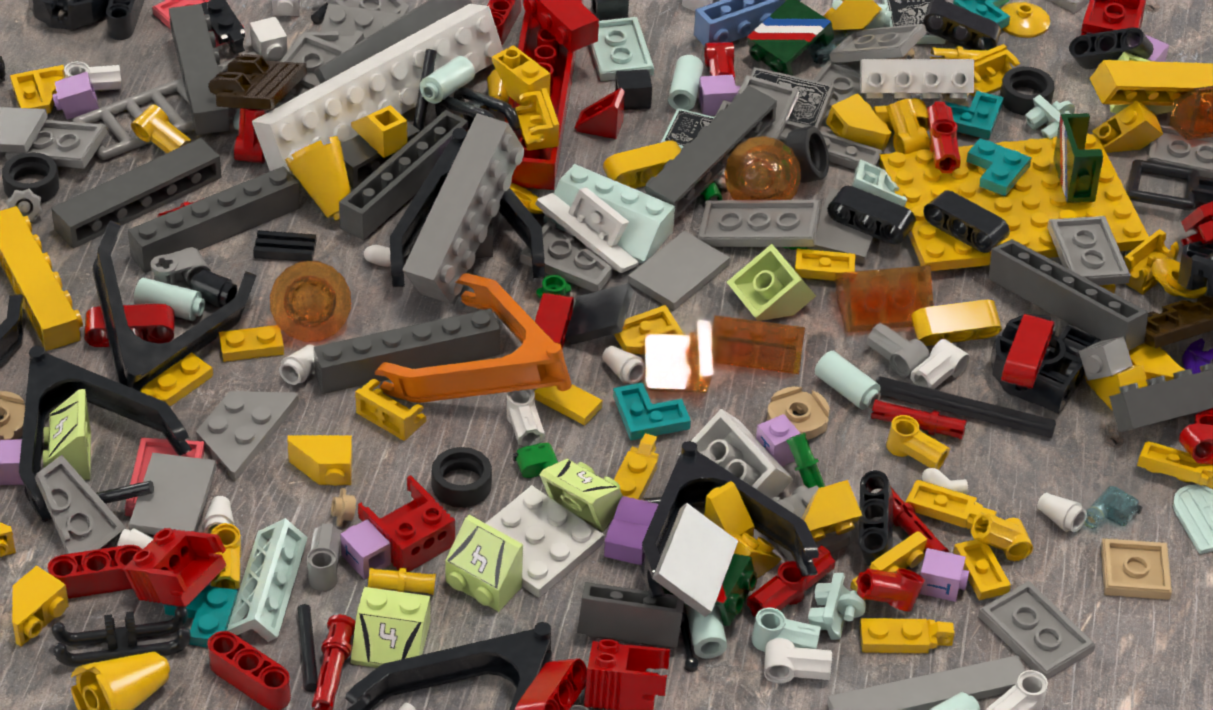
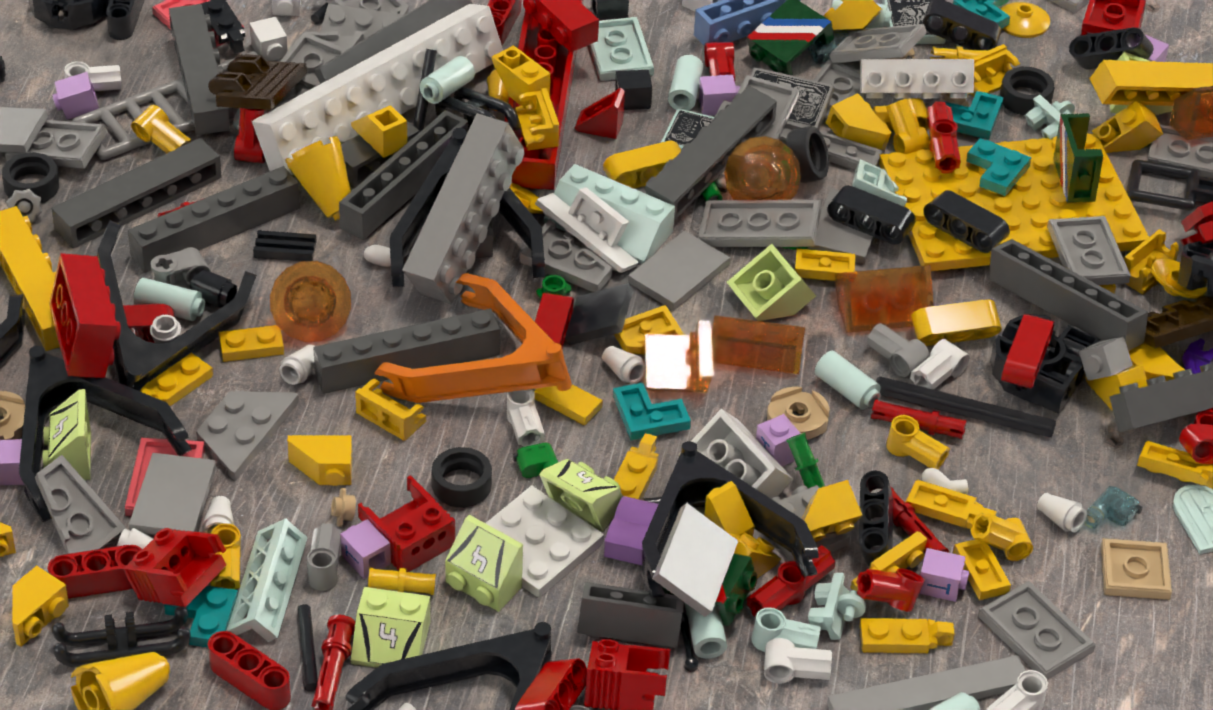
yellow wing [10,65,65,114] -> none
black bar [96,480,154,504] -> none
none -> red brick [49,253,121,378]
none -> white cone [150,315,181,344]

